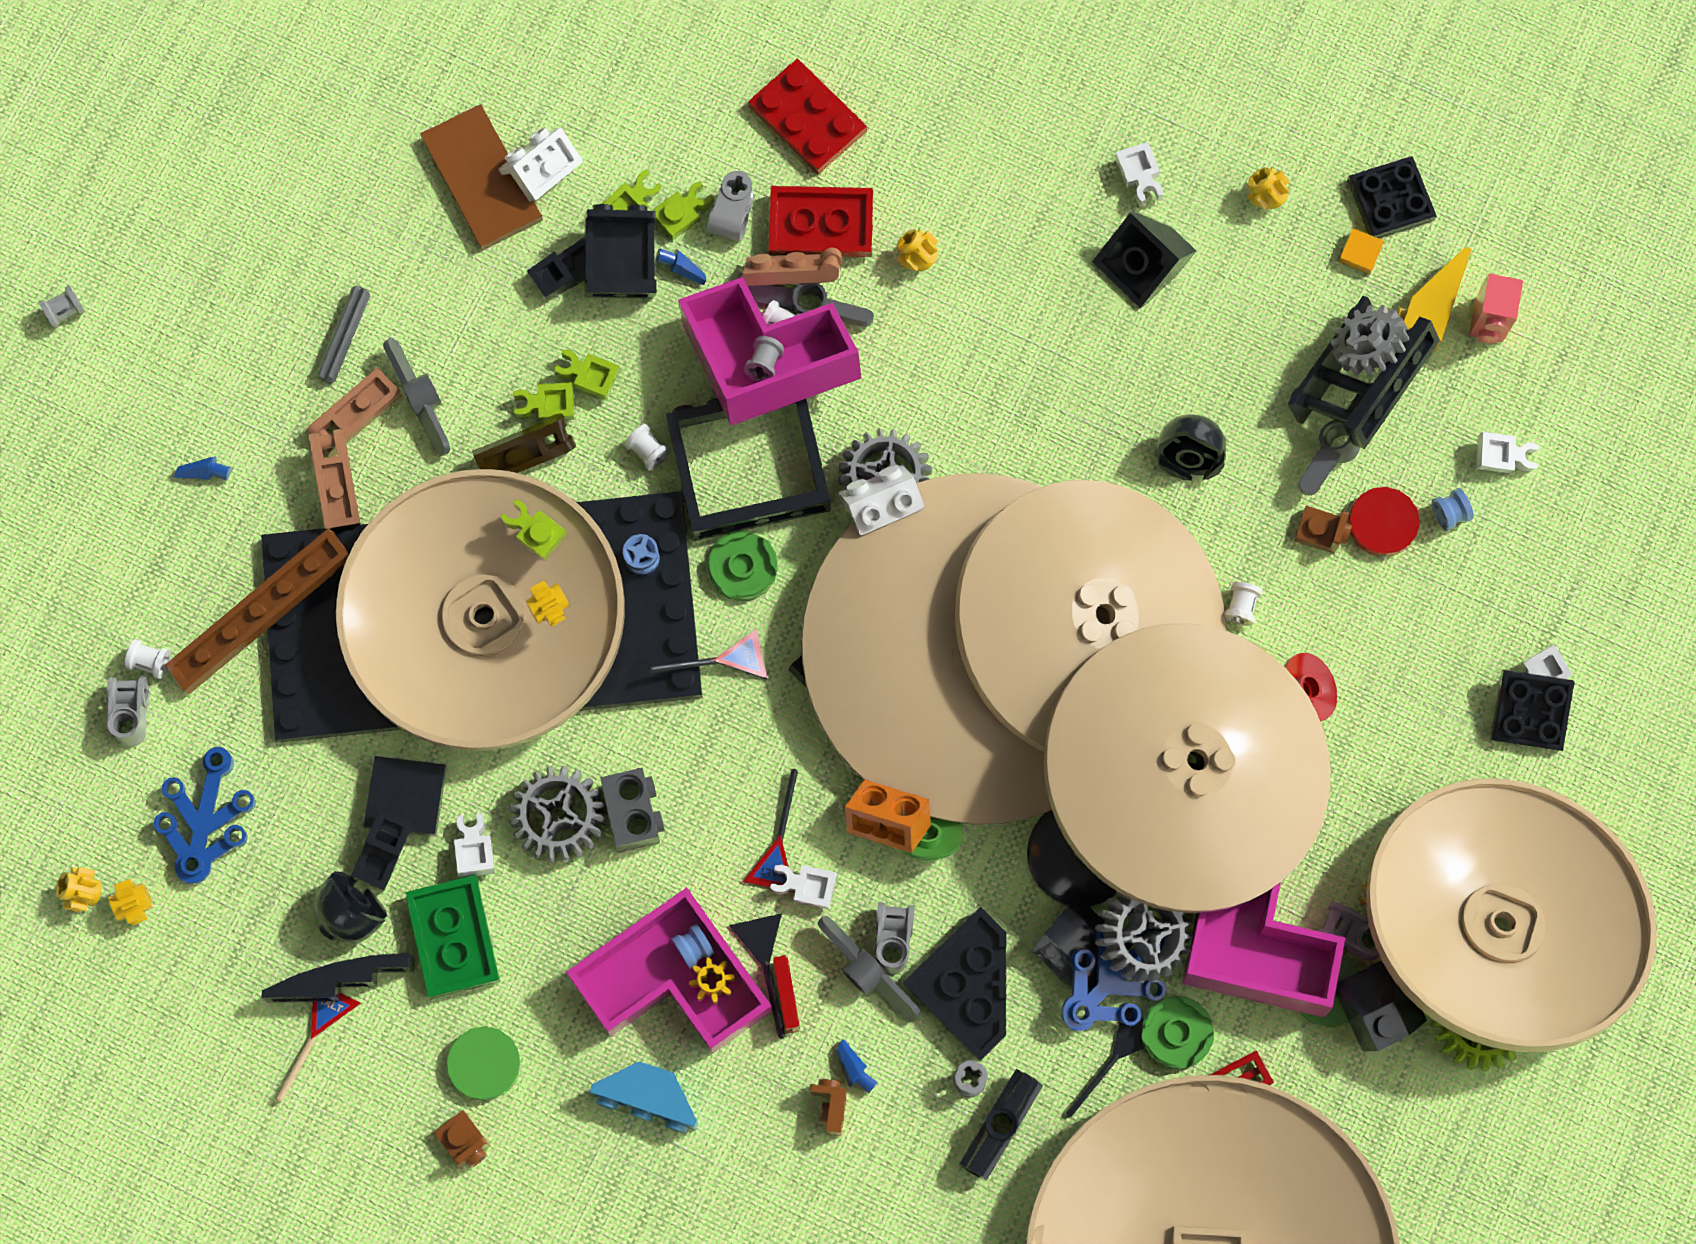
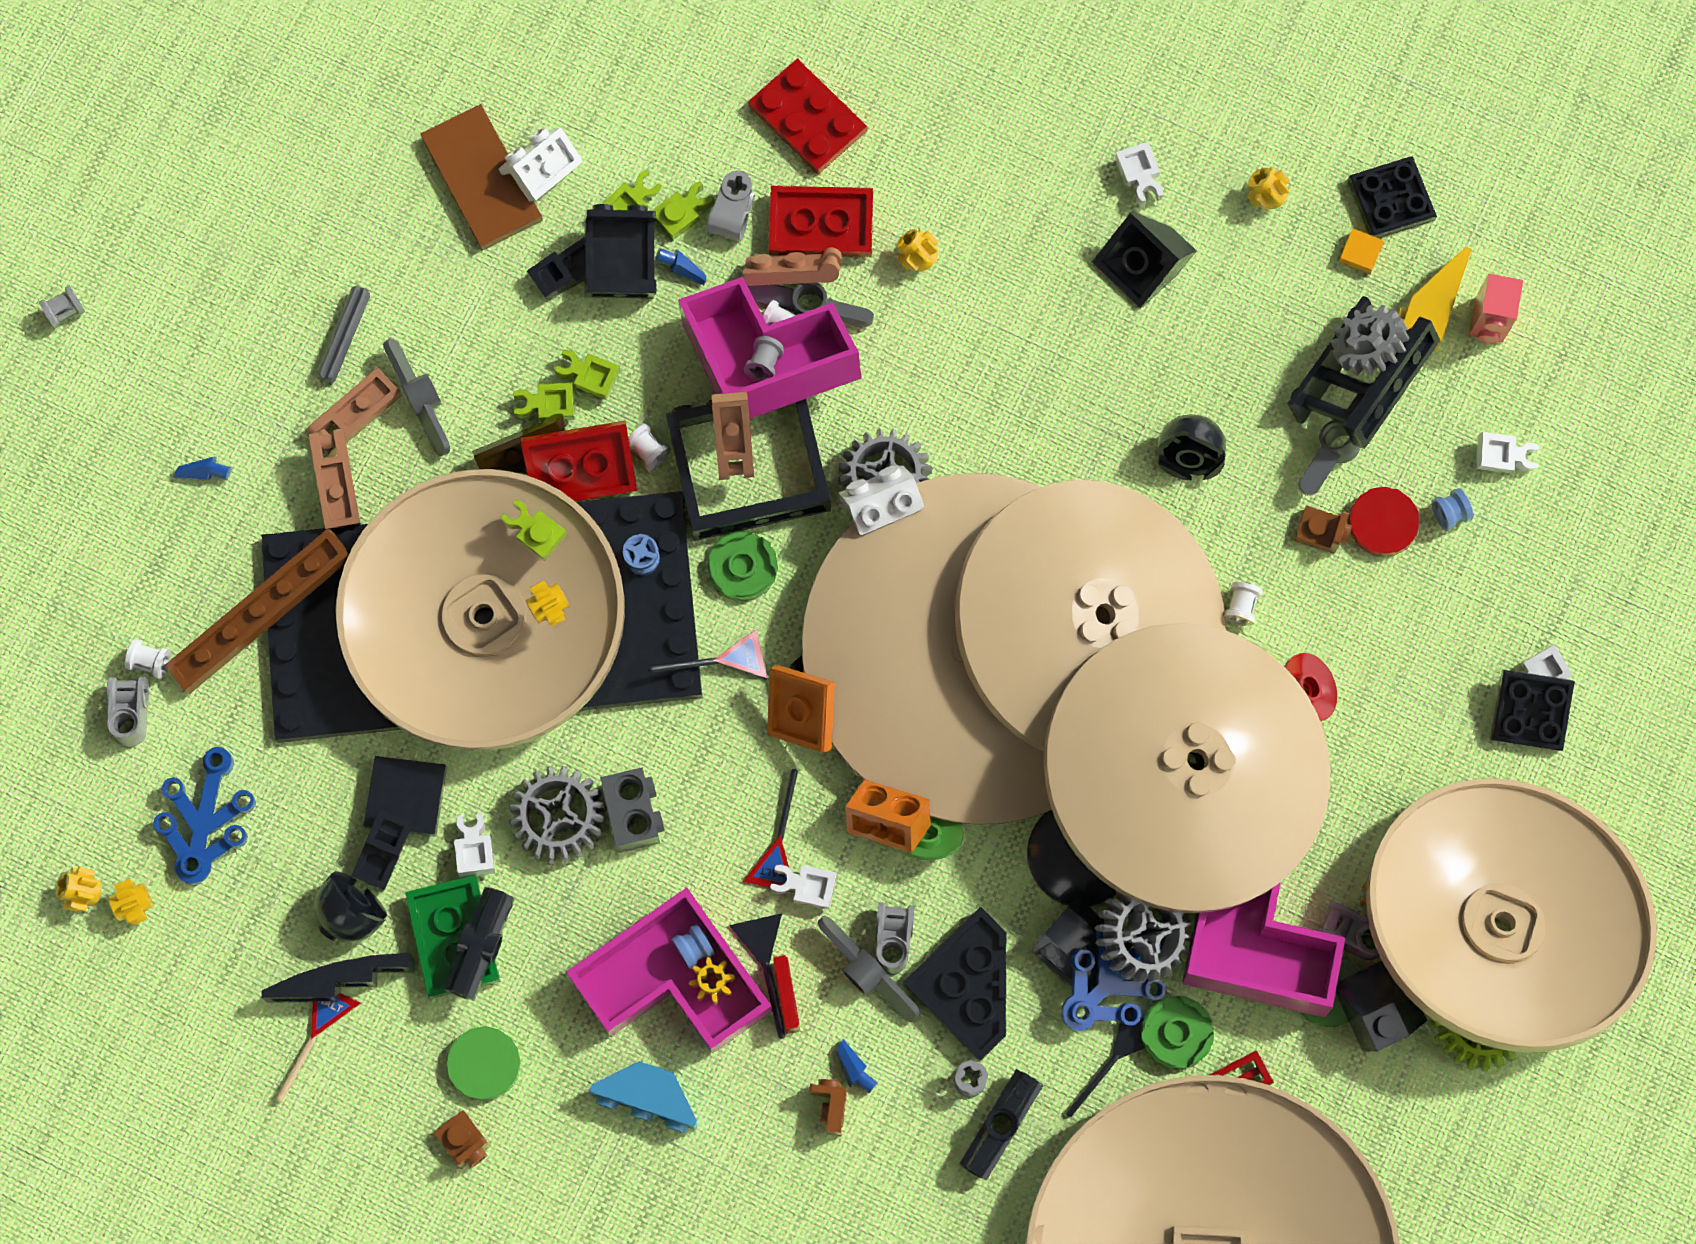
none -> black piece [444,887,515,1001]
none -> red plate [521,421,638,501]
none -> nougat plate [711,392,754,480]
none -> orange plate [767,665,835,753]

